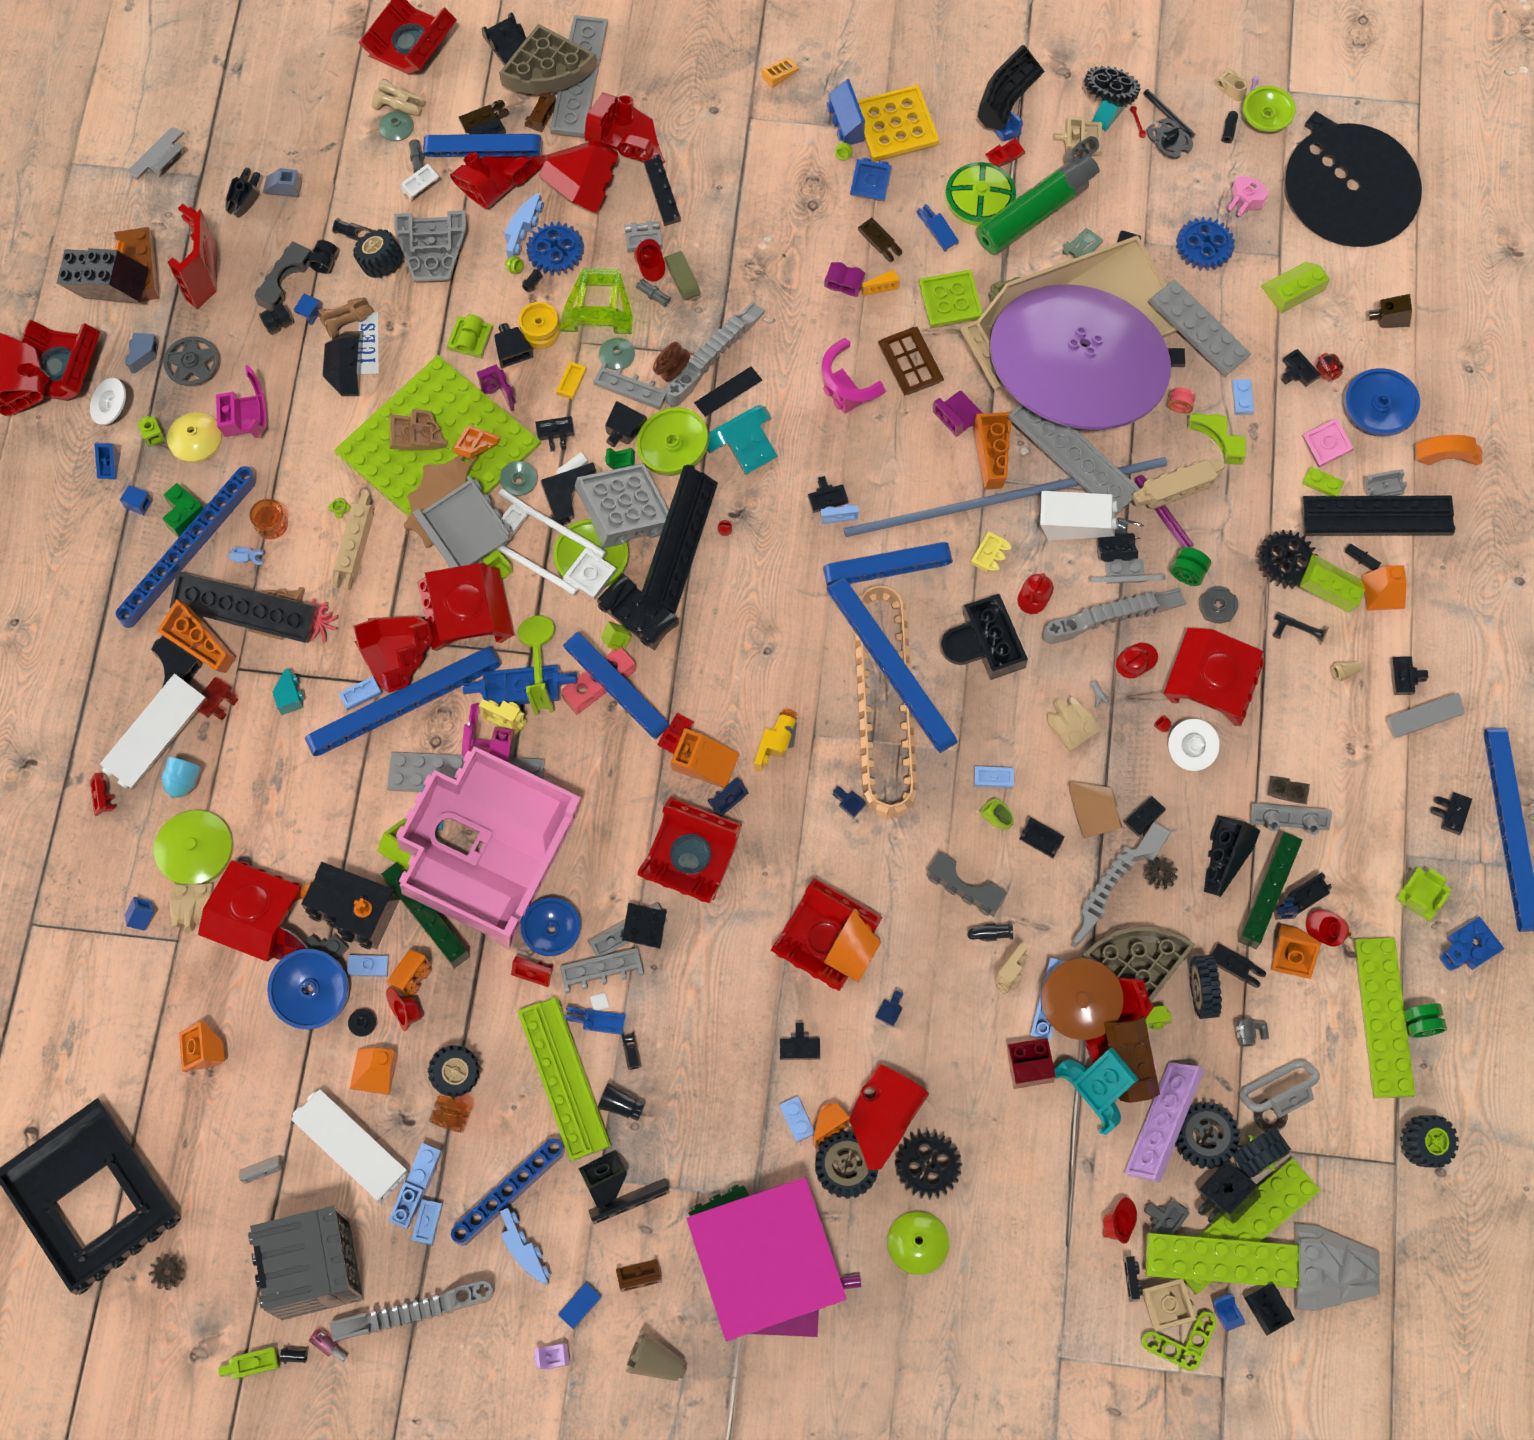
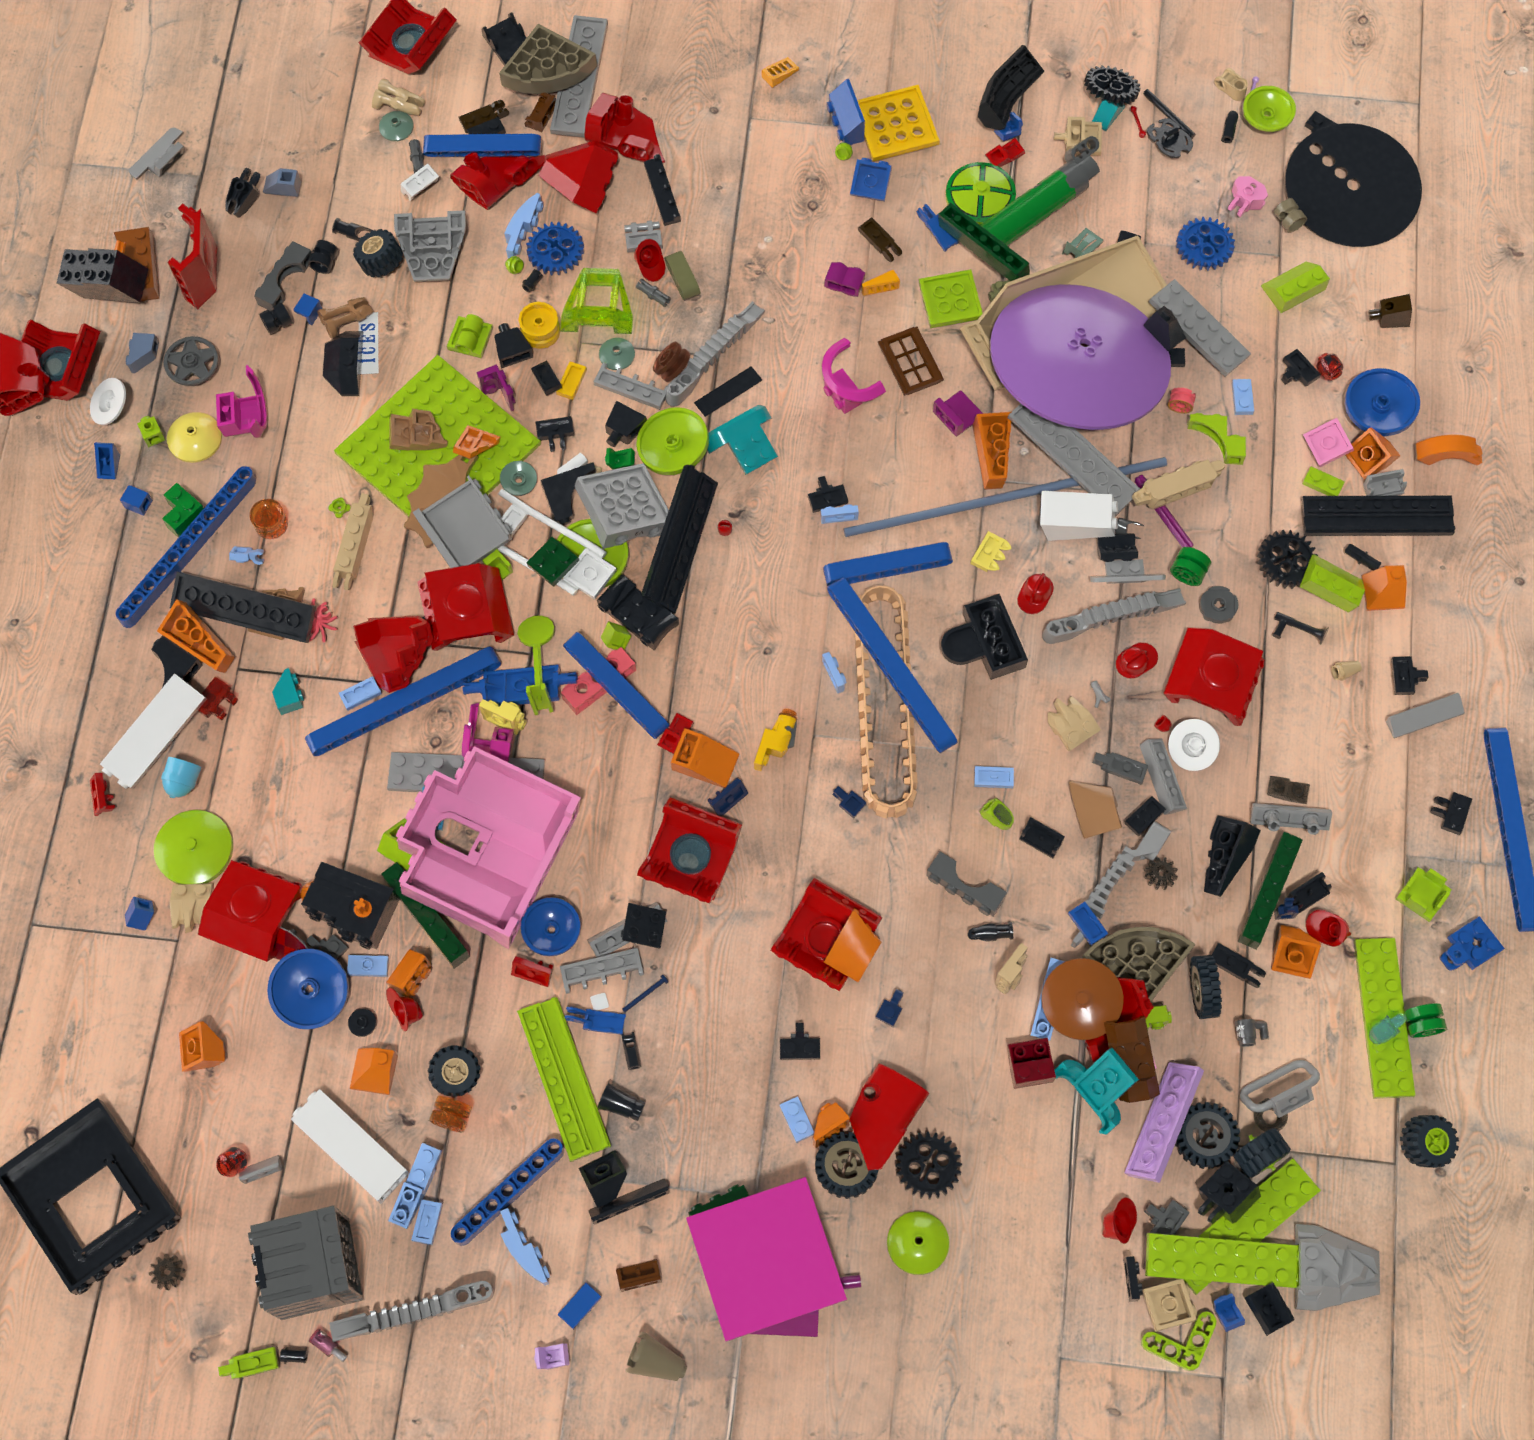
none -> clear red head [216,1147,247,1178]
none -> dark green plate [526,537,580,587]
none -> black plate [531,360,562,396]
none -> dark blue piece [622,975,669,1012]
none -> light blue plate [822,652,847,694]
none -> dark green brick [938,203,1030,281]
none -> blue tile [1068,902,1108,946]
none -> dark grey hinge [1092,752,1148,785]
none -> light grey slope [1140,738,1187,815]
none -> black slope [1143,306,1186,351]
none -> dark tan wheel [1274,198,1307,233]
none -> orange slope [1346,427,1400,480]
none -> clear light blue arm [1369,1013,1407,1044]

